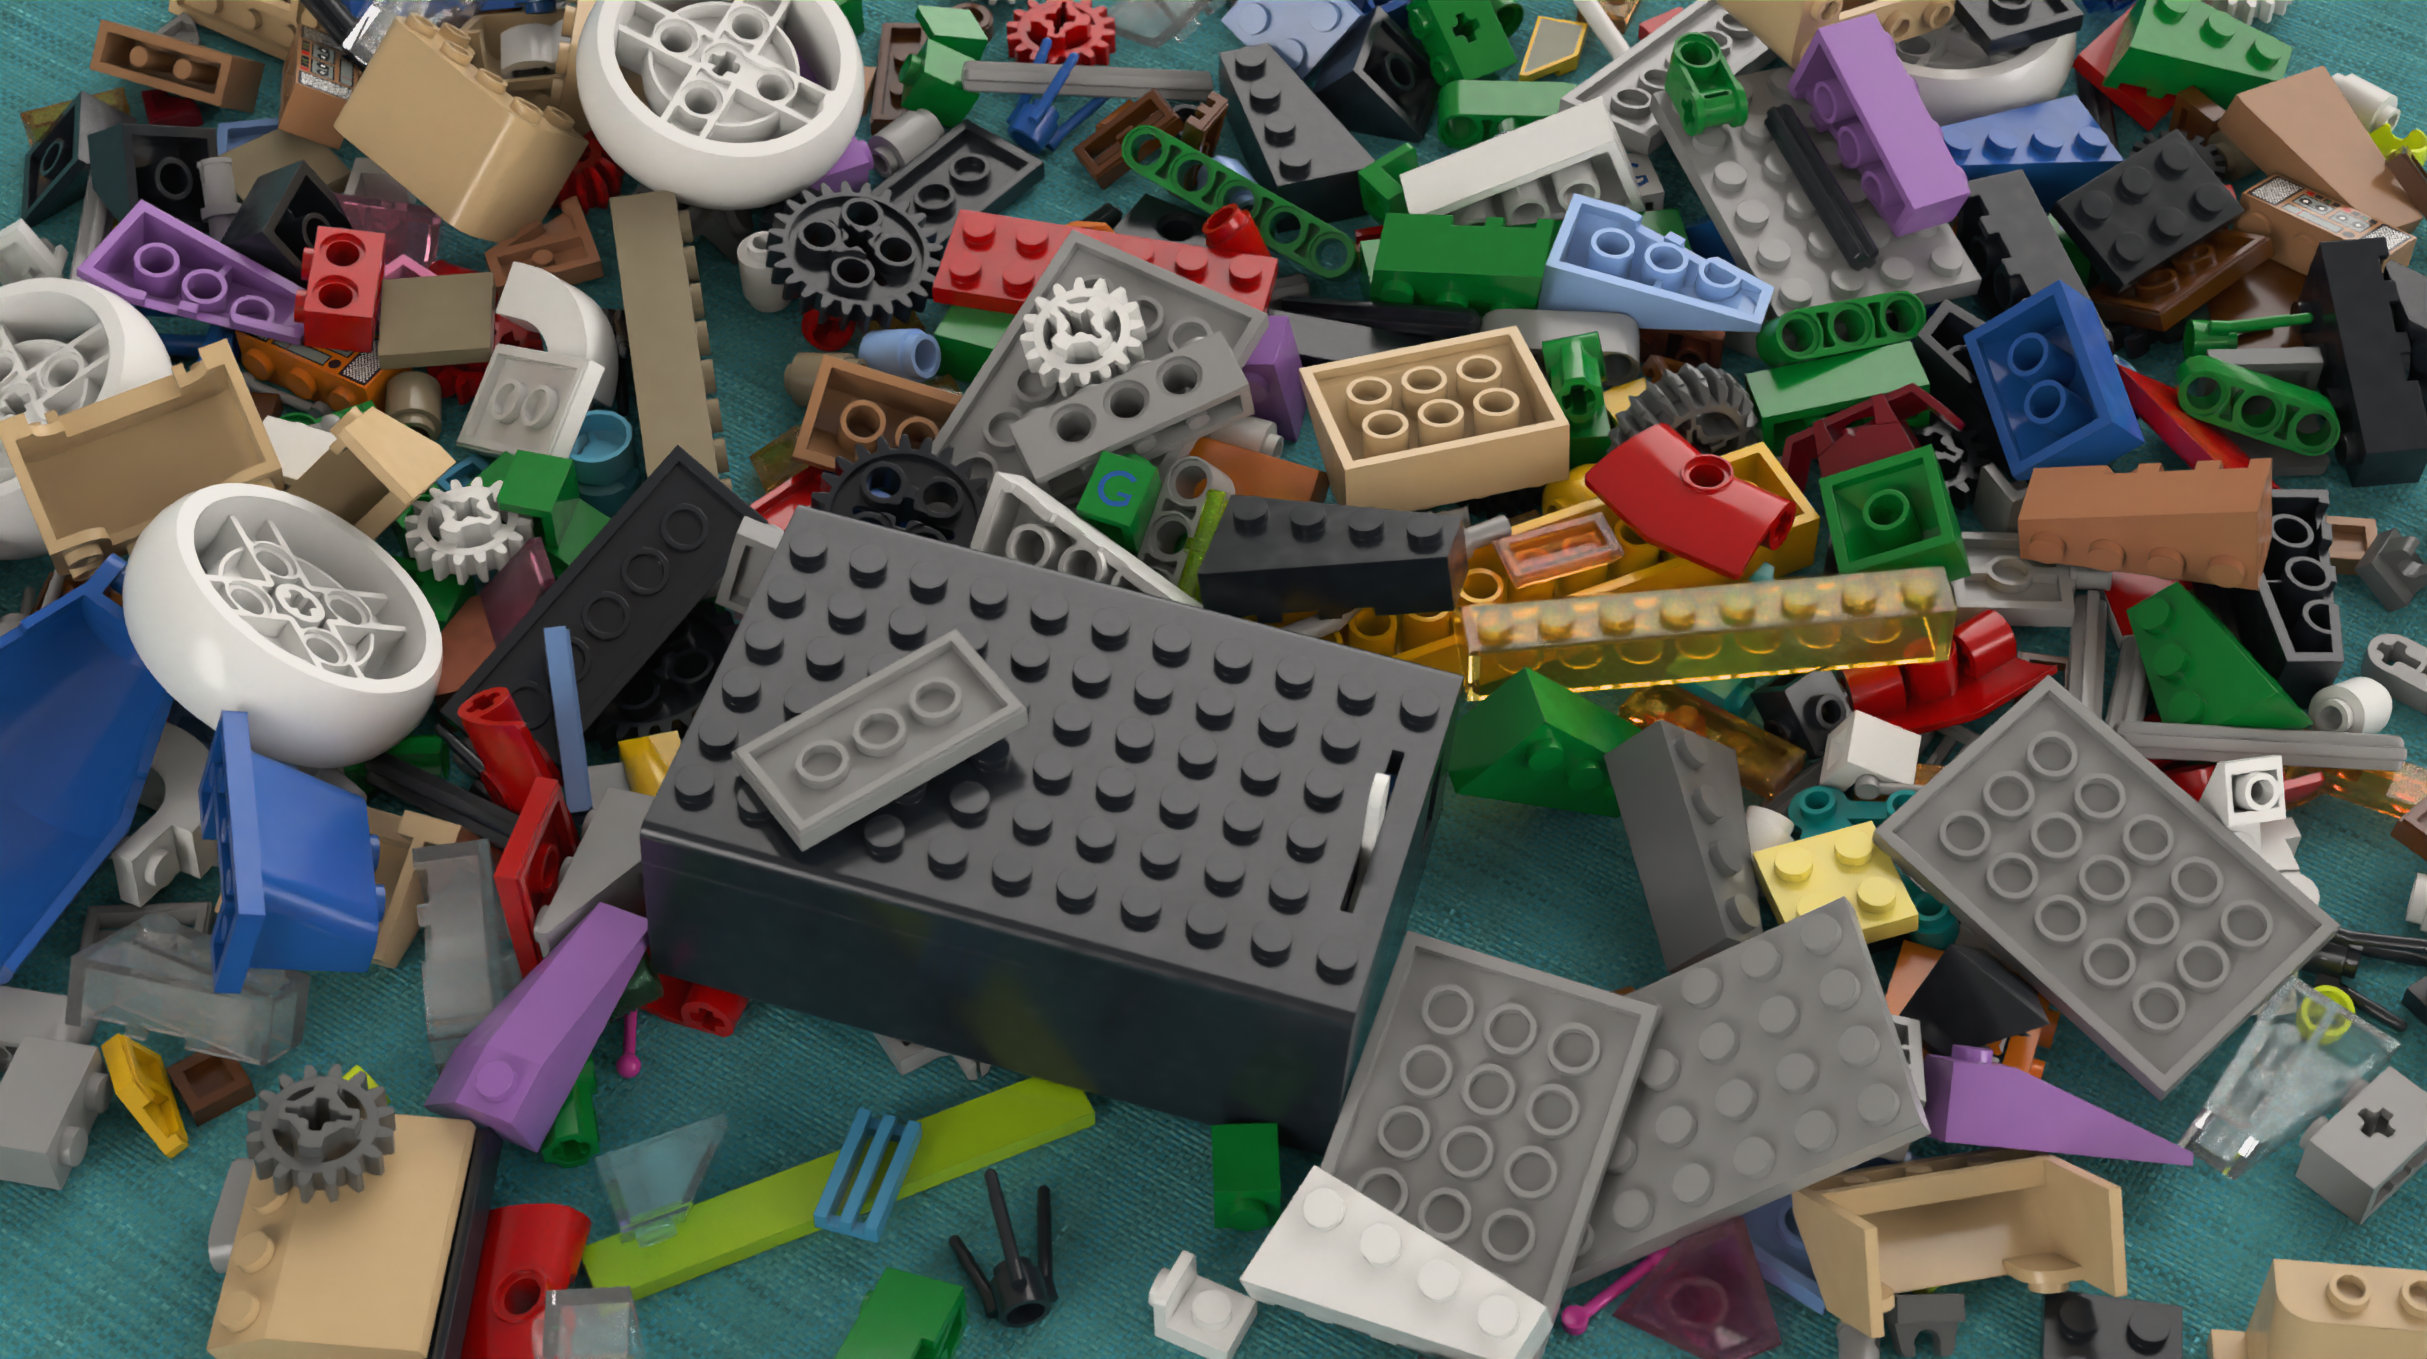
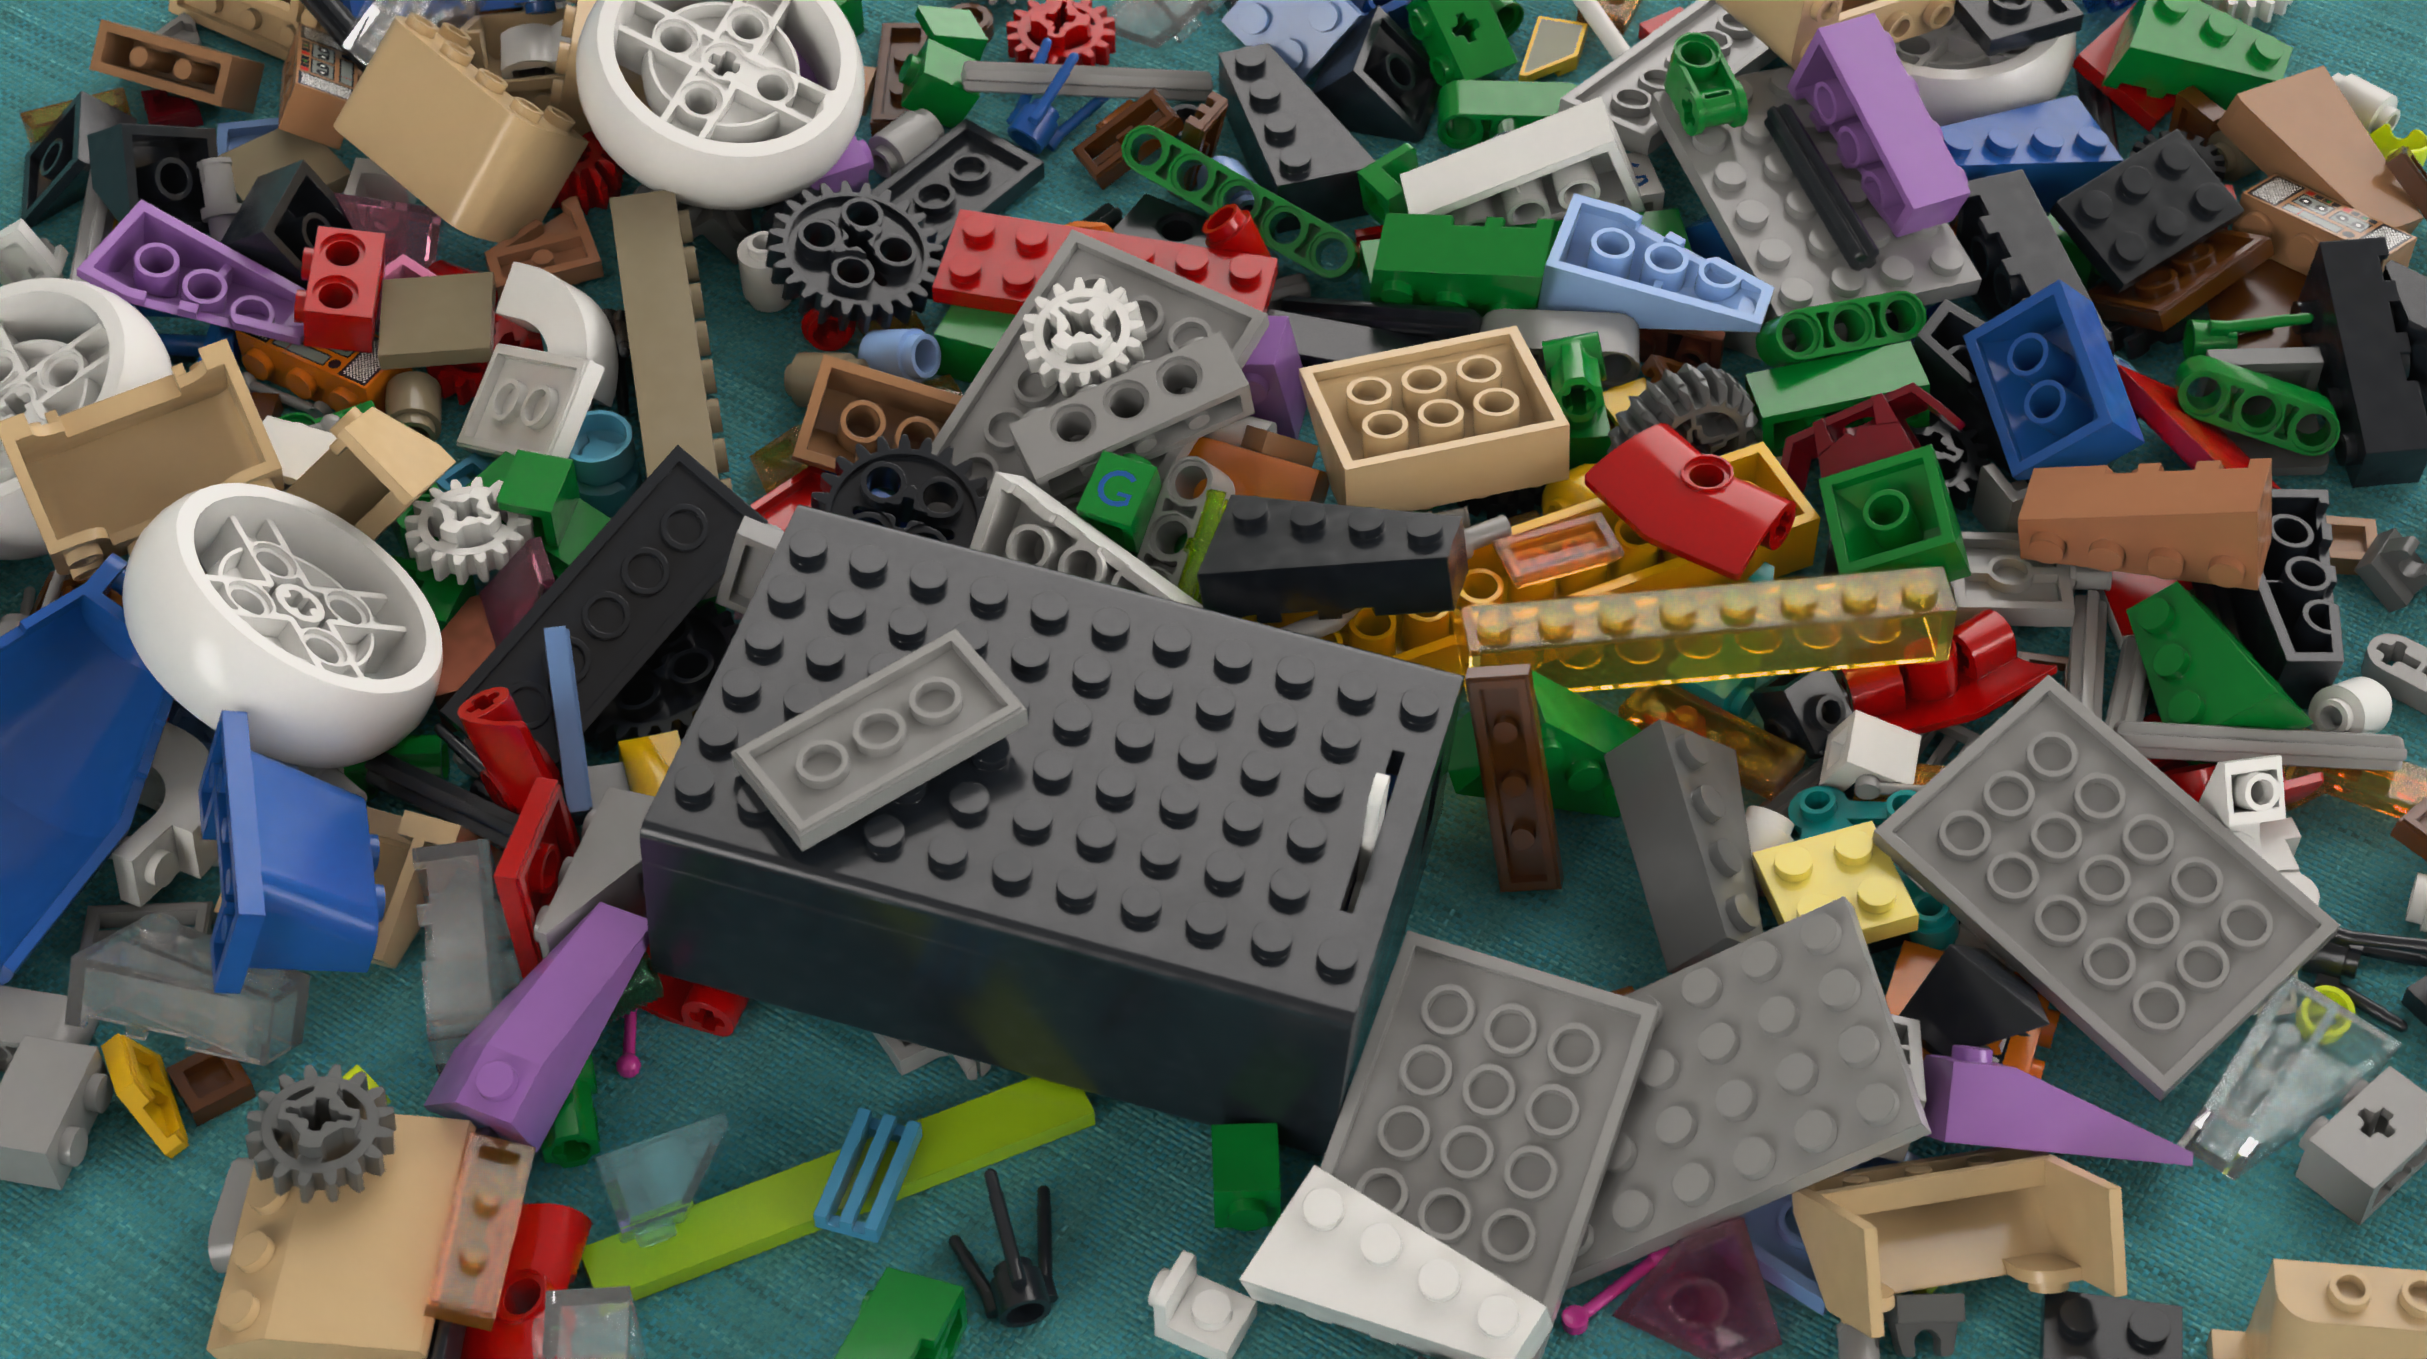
none -> clear orange tile [423,1132,536,1331]
none -> medium nougat tile [1240,425,1318,468]
none -> reddish brown tile [1465,663,1564,892]

